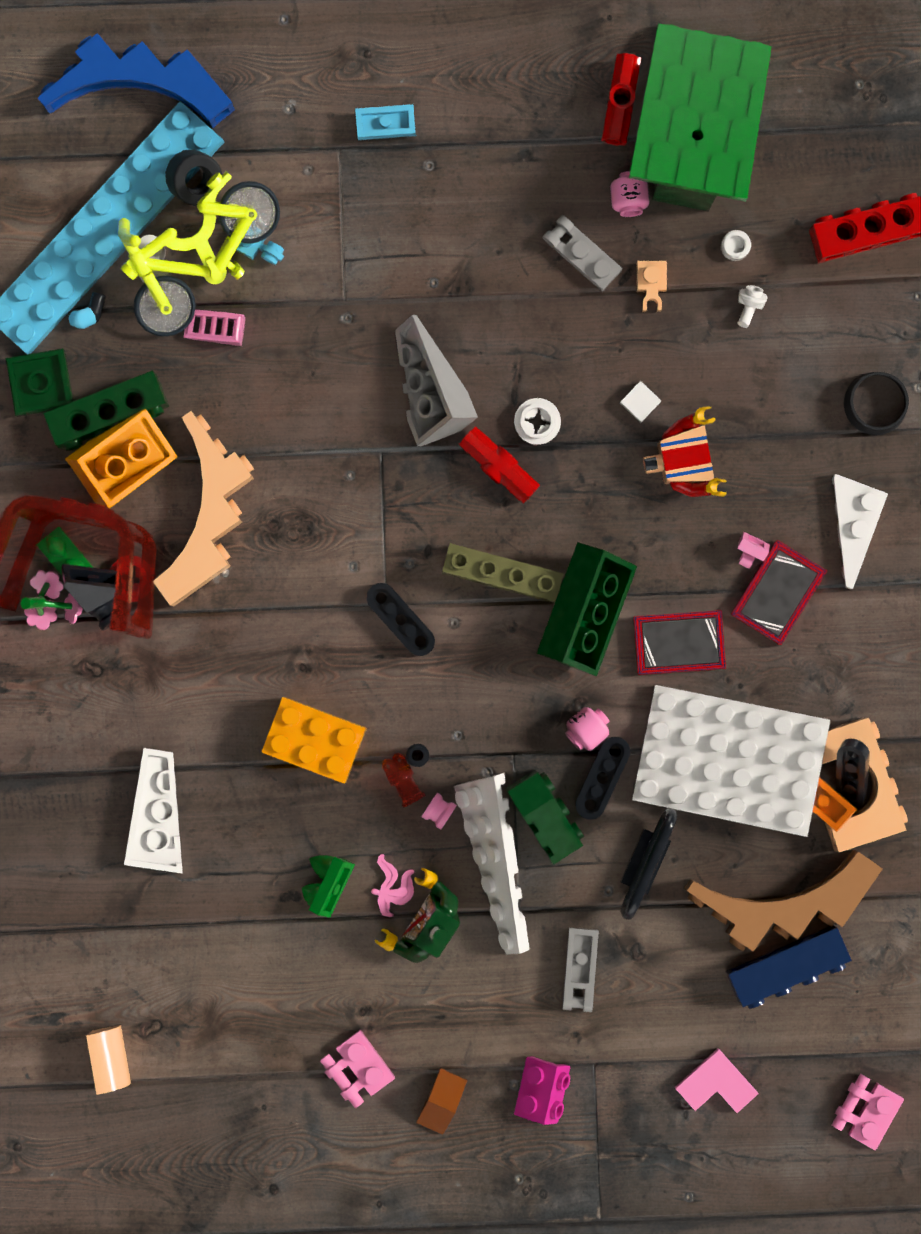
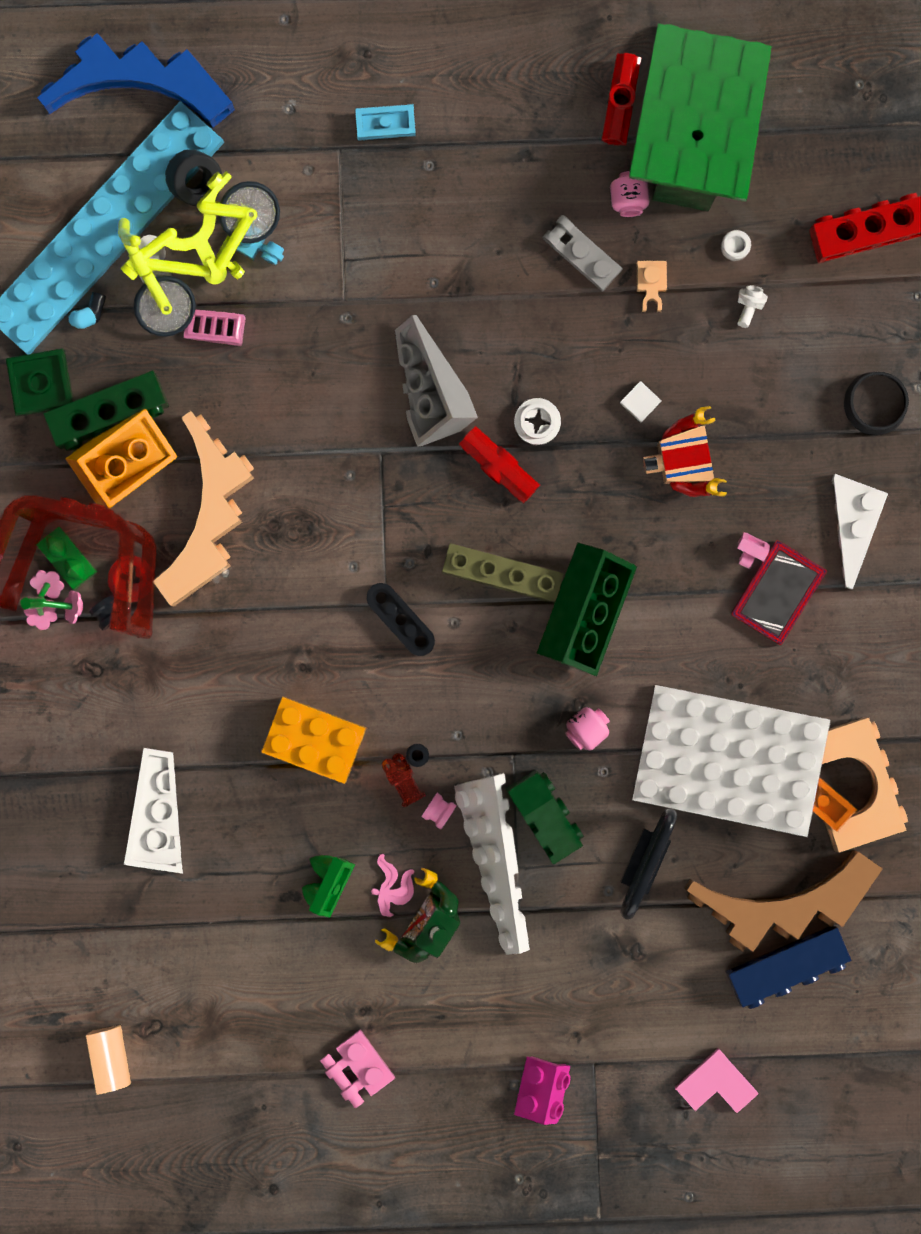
black slope [61,564,124,613] -> none
dark orange slope [416,1068,467,1135] -> none
light grey plate [562,927,599,1012] -> none
black plate [575,737,630,820] -> none
tile [633,610,726,675] -> none
bright pink plate [832,1074,904,1151] -> none
black plate [835,738,870,810] -> none

